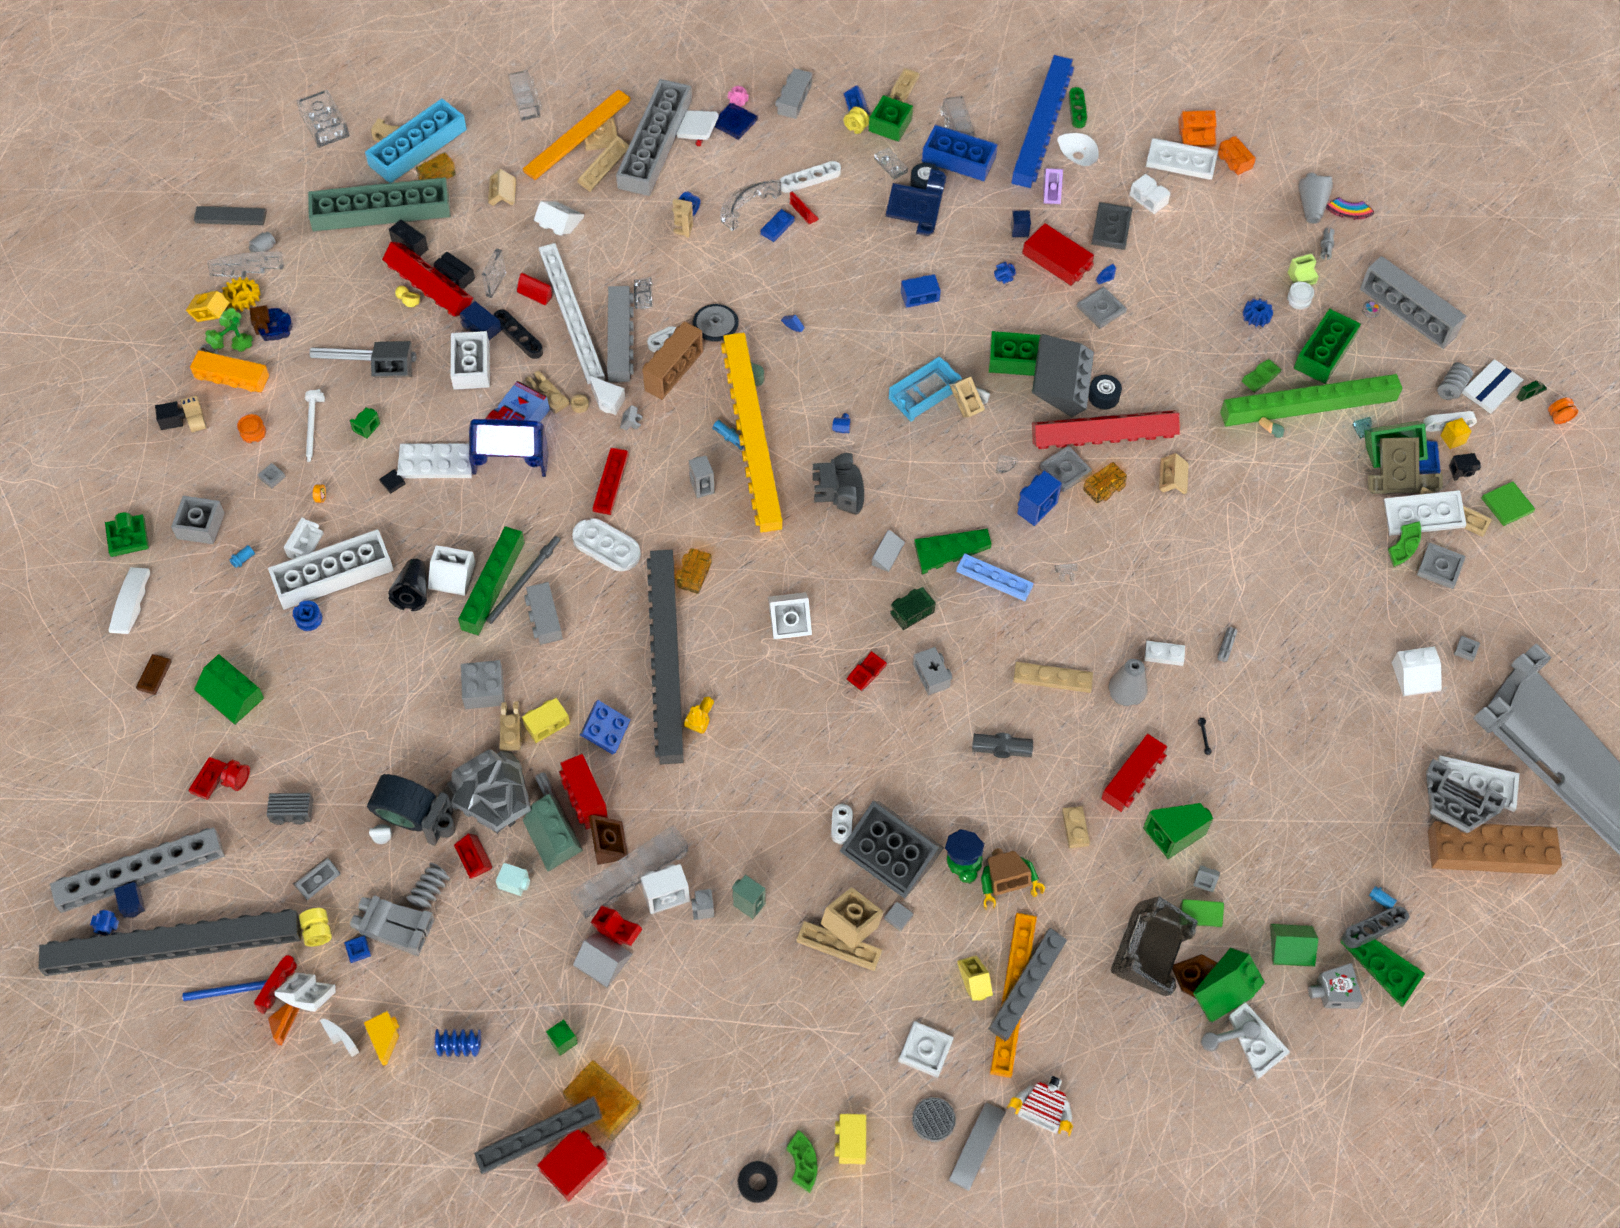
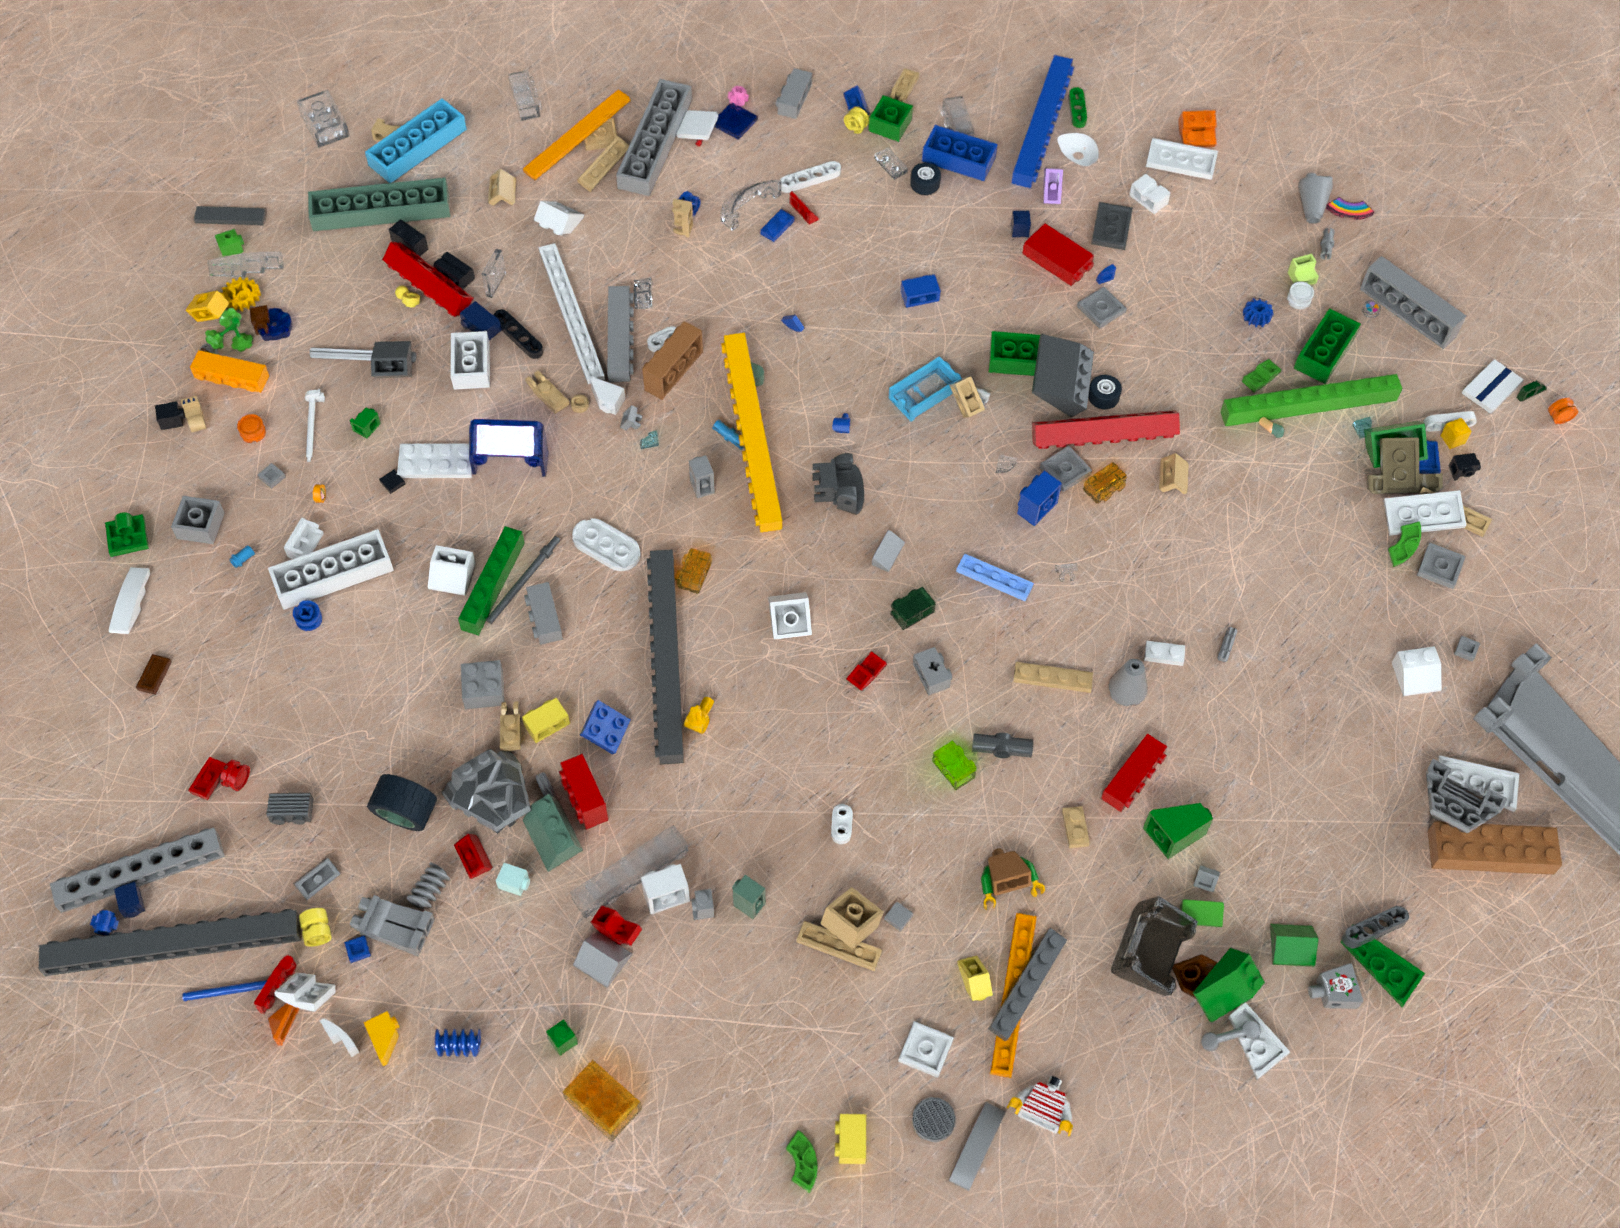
green slope [194,654,264,725] -> none
light grey brick [249,232,276,256] -> none
white plate [369,824,392,844] -> none
black cone [388,559,427,611] -> none
clear yellow brick [416,152,456,180] -> none
dark grey plate [422,792,455,846] -> none
dark grey tile [474,1097,603,1174] -> none
medium blue piece [485,381,550,445] -> none
red slope [517,272,552,305] -> none
red brick [537,1130,608,1202] -> none
reddish brown slope [589,815,628,865] -> none
red plate [592,447,629,515] -> none
light grey wheel [693,304,739,342] -> none
black tyre [738,1161,778,1203] -> none
dark grey slope [840,801,944,899] -> none
dark blue piece [885,169,946,237] -> none
green wing [914,528,992,575] -> none
dark blue piece [945,829,985,884] -> none
blue gear [994,261,1016,284] -> none
black hinge [1198,718,1212,755] -> none
orange brick [1218,136,1256,175] -> none
dark azure pin [1369,886,1397,909] -> none
light grey piece [1437,362,1473,400] -> none
bright green tile [1481,481,1535,526] -> none
none -> bright green brick [215,229,244,259]
none -> clear light blue tile [640,430,659,449]
none -> clear neon green brick [932,740,977,790]

